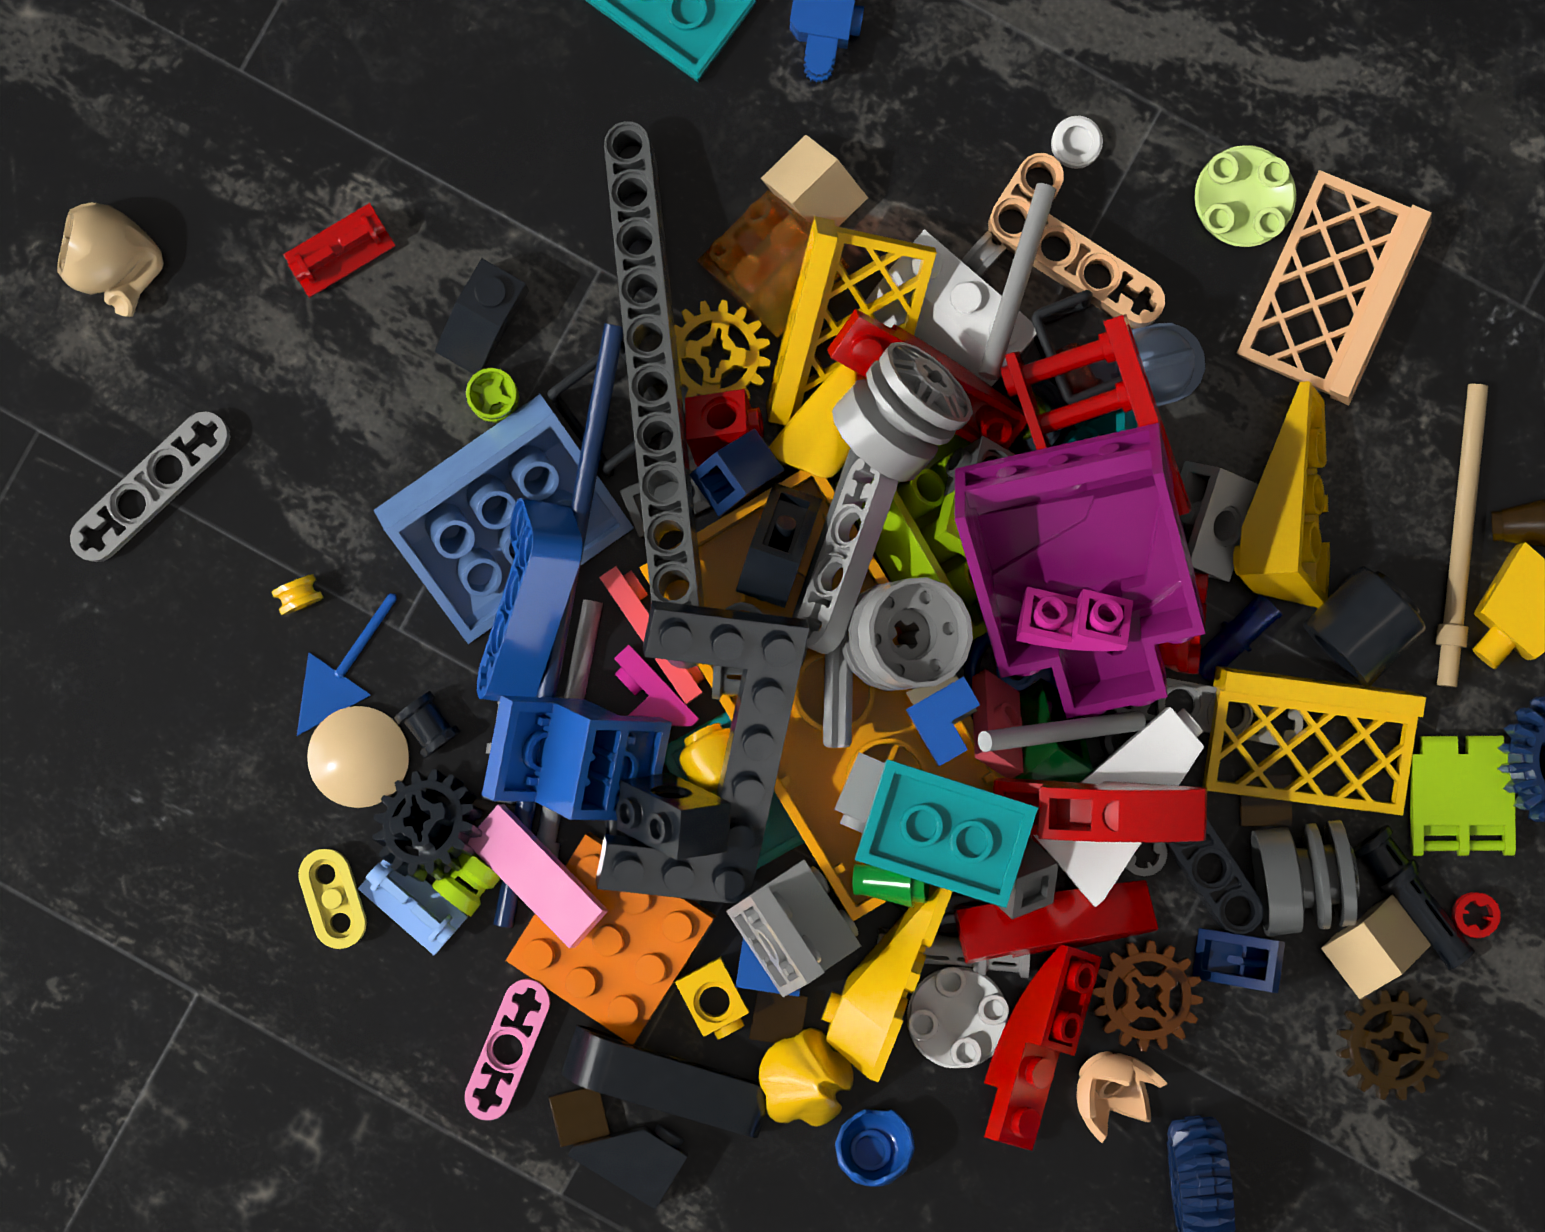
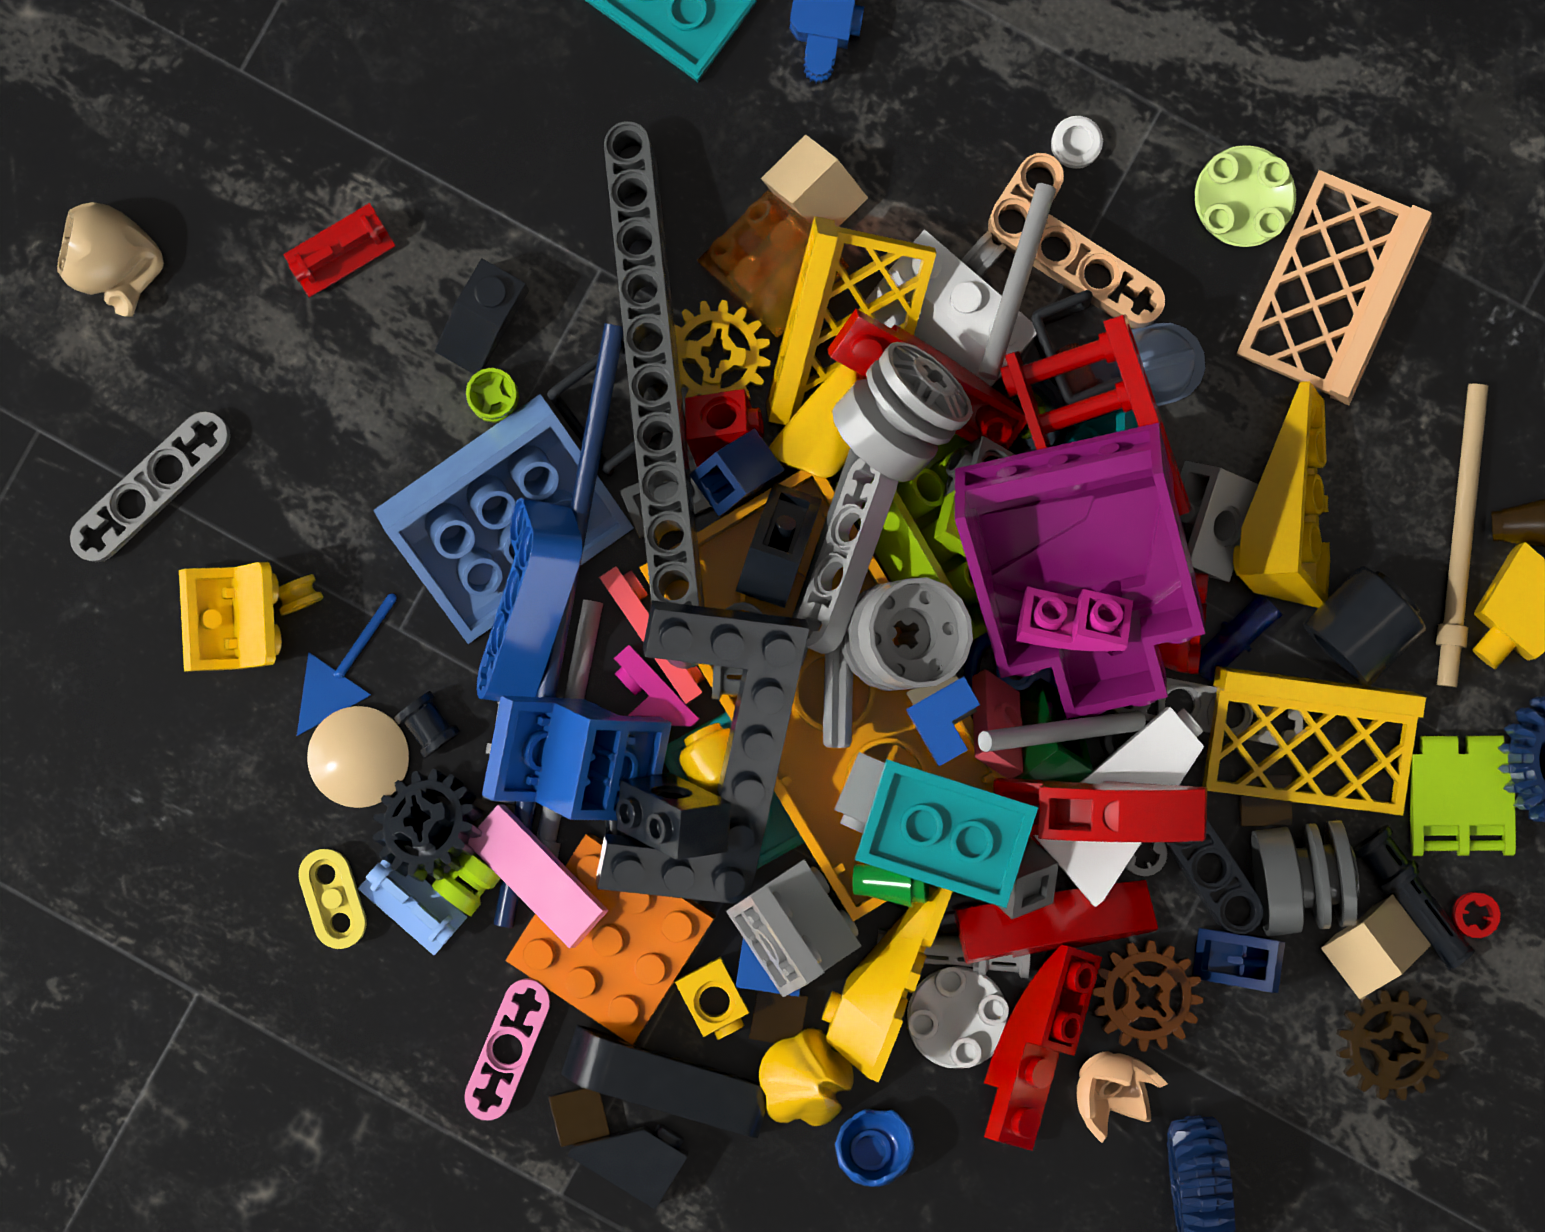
none -> yellow bracket [179,562,281,672]

